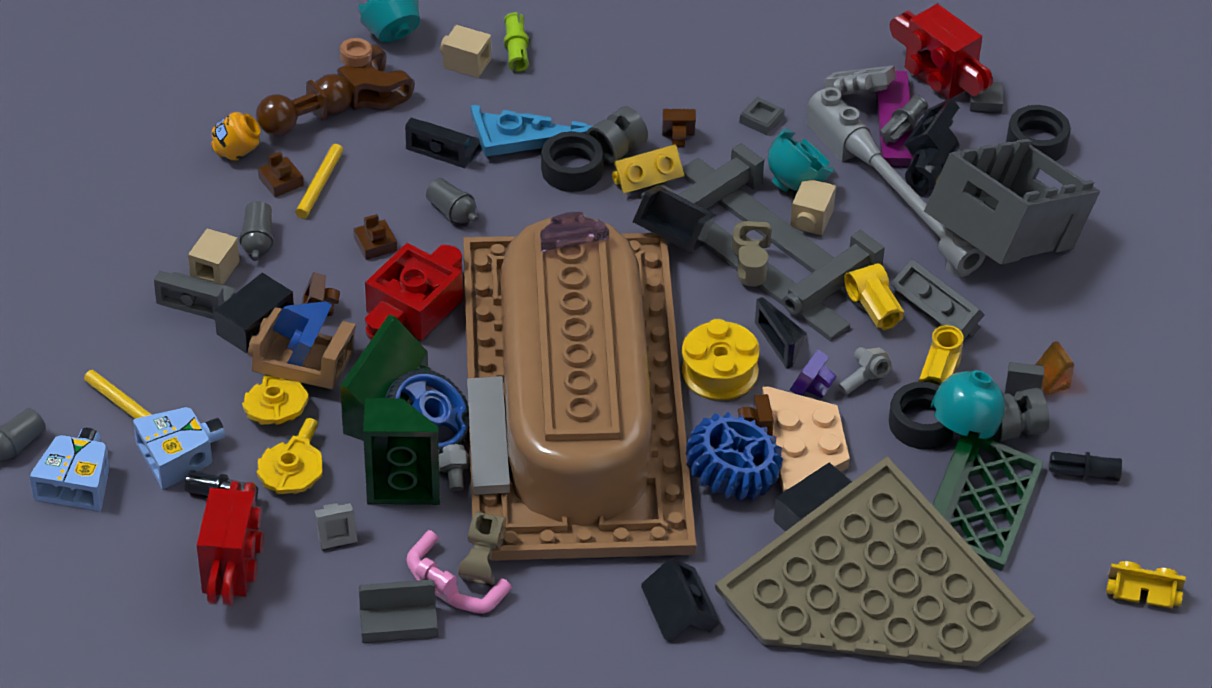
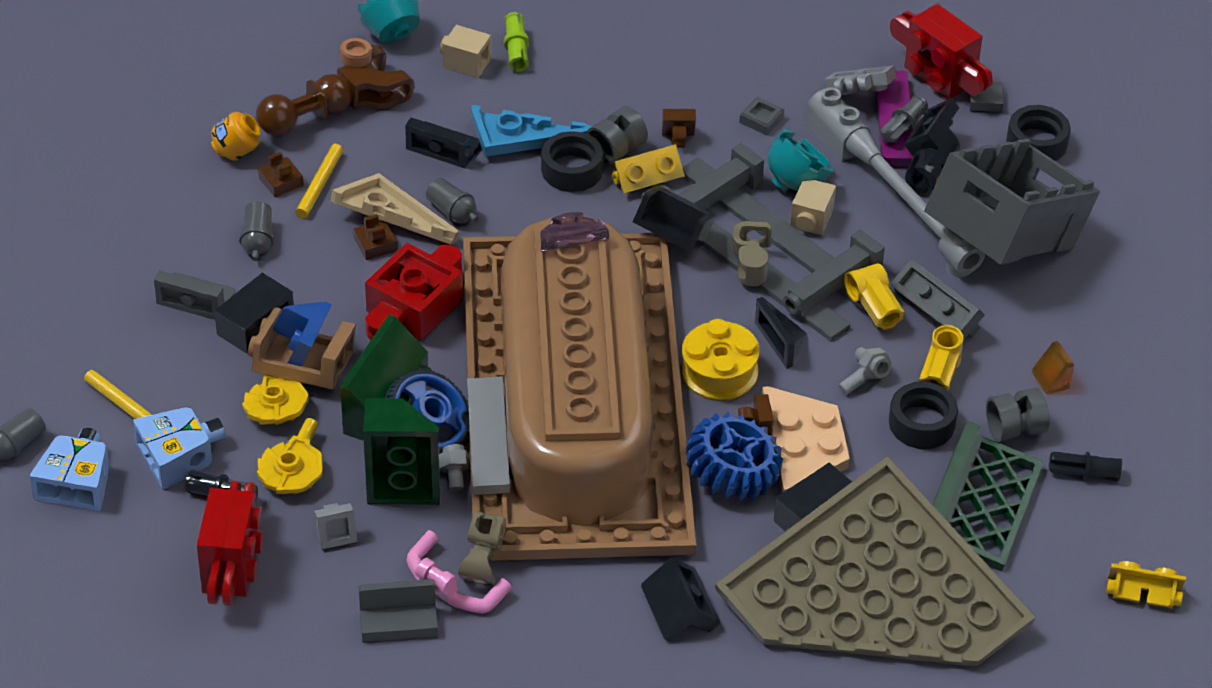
tan brick [188,228,240,285] -> none
reddish brown tile [302,272,340,316] -> none
dark purple tile [790,350,836,398] -> none
teal cylinder [931,370,1005,439] -> none
dark grey tile [1004,362,1044,396] -> none
none -> tan wing [330,173,460,245]

